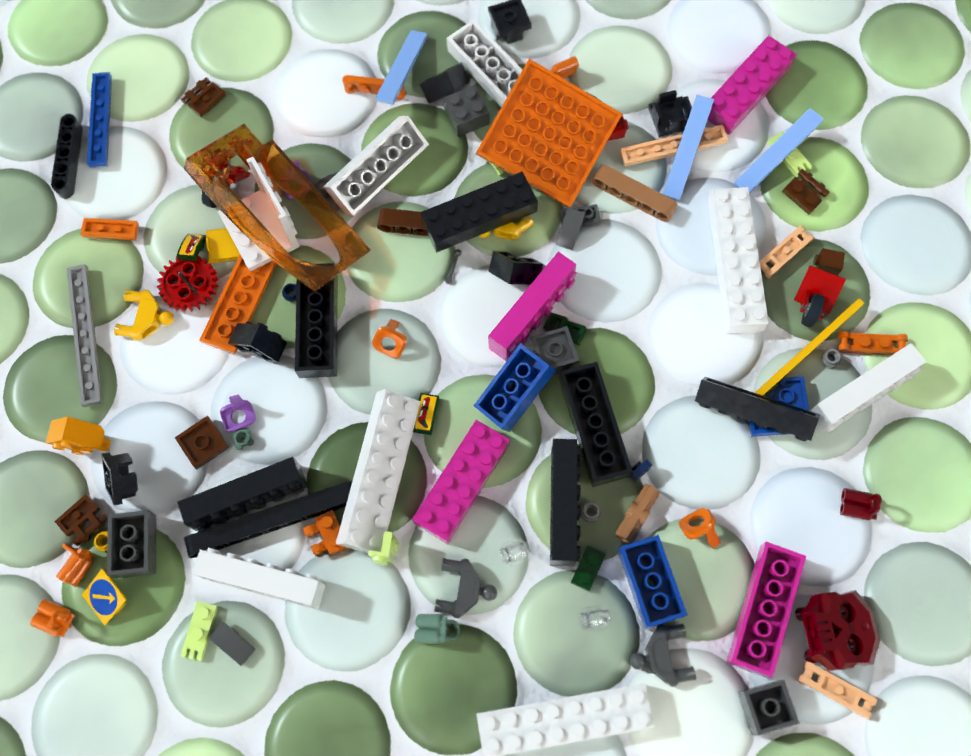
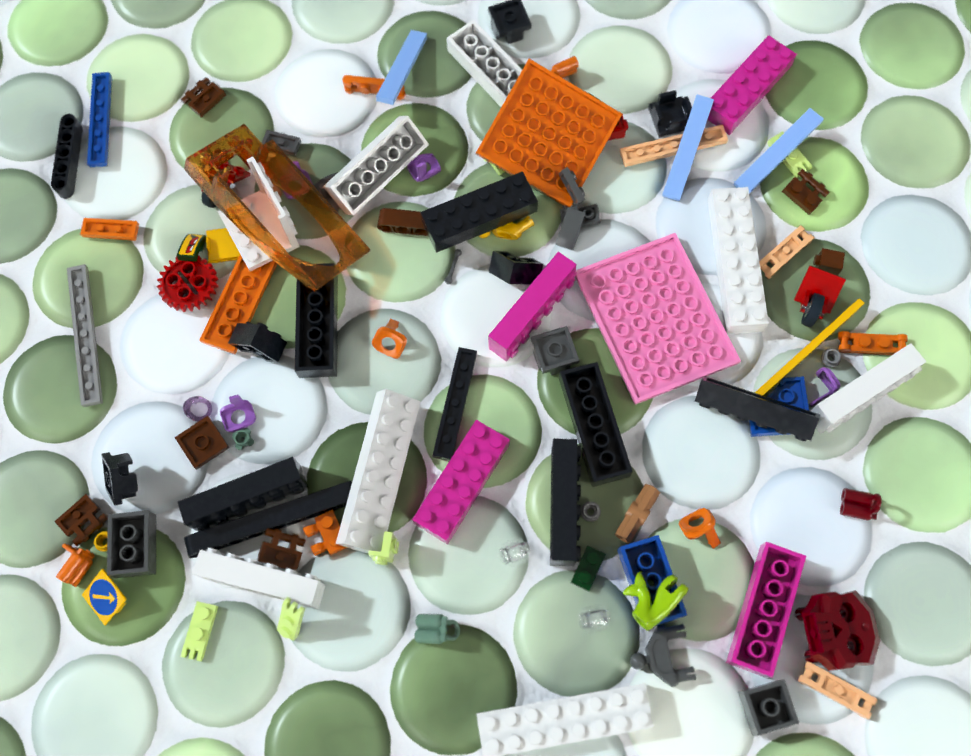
orange piece [30,599,75,637] -> none
light orange hinge [46,416,111,455] -> none
yellow connector [114,289,174,341] -> none
dark grey slope [209,621,255,666] -> none
dark blue plate [282,283,296,302] -> none
slope [413,393,439,435] -> none
black panel [419,62,470,103] -> none
dark grey connector [434,558,497,618] -> none
dark grey brick [443,85,490,137] -> none
blue brick [474,343,556,432] -> none
dark green slope [543,312,587,345] -> none
medium nougat beam [592,165,678,222] -> none
dark blue plate [630,460,652,482] -> none
none -> clear purple piece [183,396,212,421]
none -> reddish brown plate [257,528,306,571]
none -> dark grey plate [261,130,301,156]
none -> yellowish green hinge [277,597,305,642]
none -> medium lavender piece [407,153,441,182]
none -> black plate [432,347,477,461]
none -> dark grey plate [559,167,585,206]
none -> bright pink plate [575,233,741,405]
none -> lime piece [623,571,689,631]
none -> medium lavender piece [809,367,840,407]

